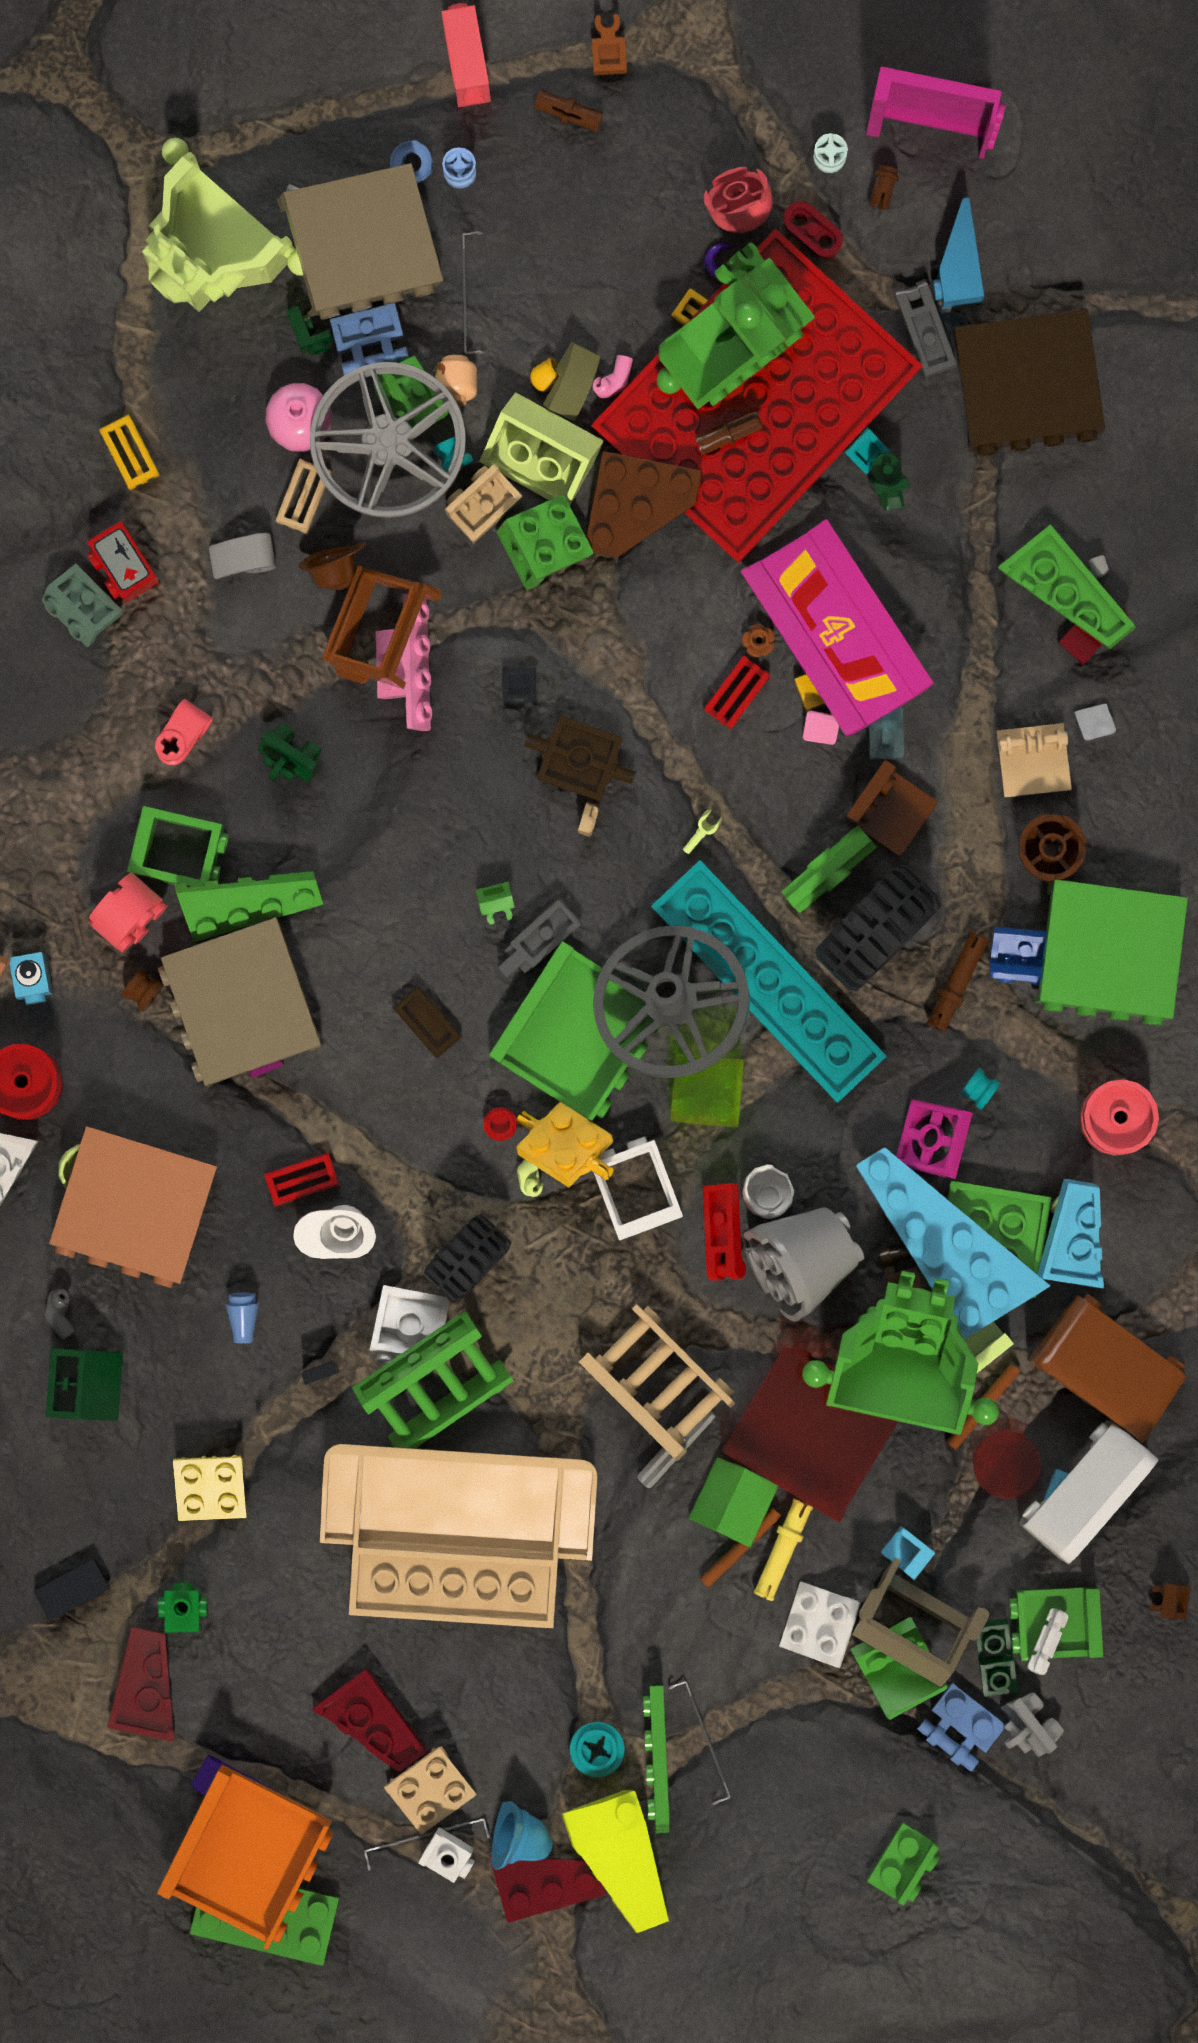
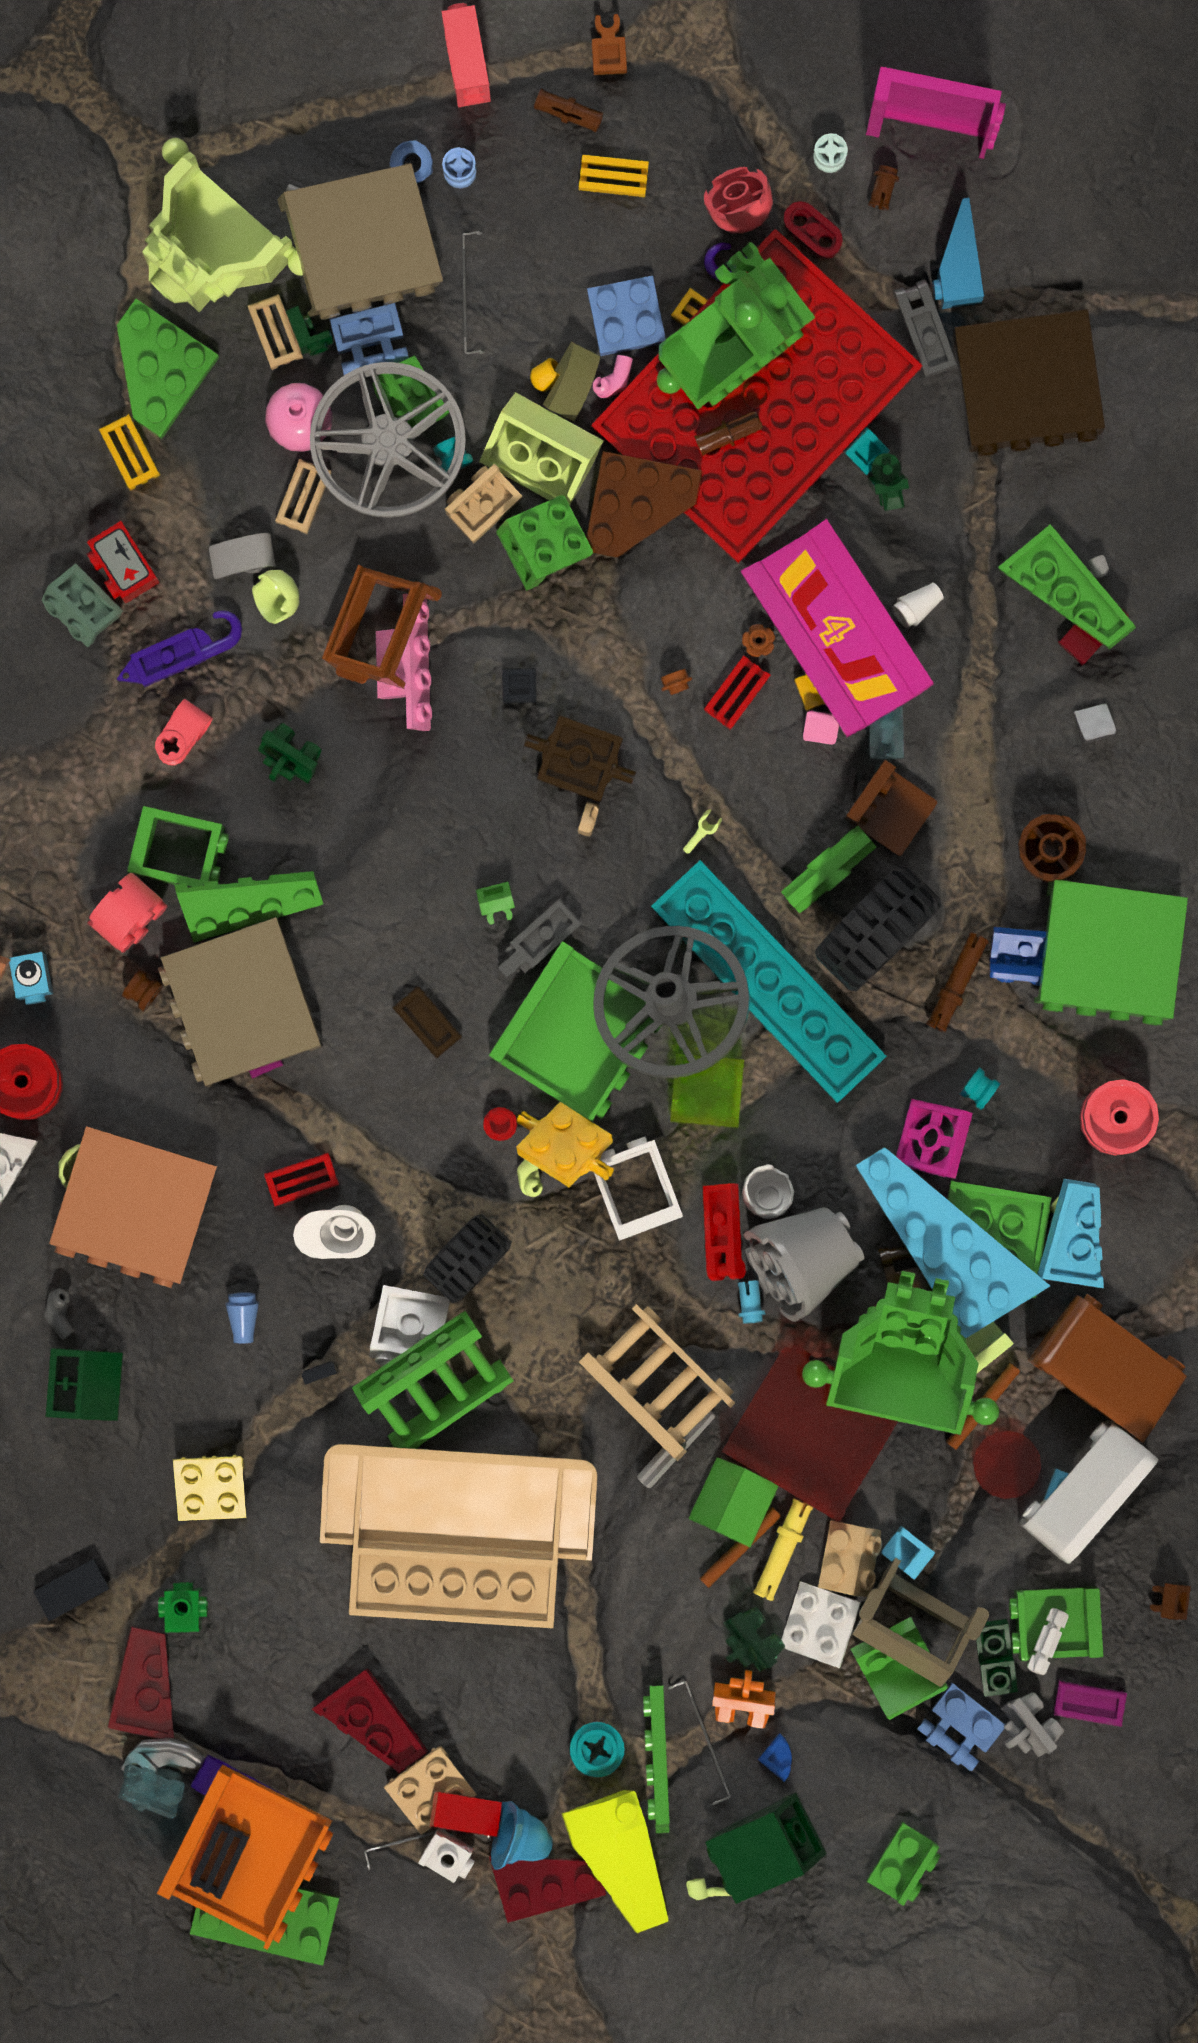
reddish brown piece [299,542,367,590] -> none
light nougat head [434,355,478,407] -> none
tan hinge [997,723,1072,798] -> none
none -> bright green plate [117,299,219,439]
none -> dark purple plate [117,610,242,688]
none -> clear light blue hips [118,1764,185,1819]
none -> flat silver piece [121,1738,205,1780]
none -> black tile [189,1821,251,1899]
none -> tan tile [248,294,303,370]
none -> yellowish green hair [252,570,300,624]
none -> red tile [429,1792,502,1837]
none -> yellow tile [579,155,649,197]
none -> medium blue plate [587,276,666,356]
none -> dark orange plate [661,668,693,695]
none -> yellowish green hand [686,1878,730,1900]
none -> dark green slope [705,1792,827,1904]
none -> orange hips [712,1670,776,1729]
none -> clear green hips [723,1607,785,1672]
none -> medium azure pin [737,1280,765,1324]
none -> blue tile [758,1733,792,1782]
none -> tan bracket [818,1520,882,1597]
none -> white cone [892,582,944,628]
none -> magenta tile [1053,1680,1127,1727]

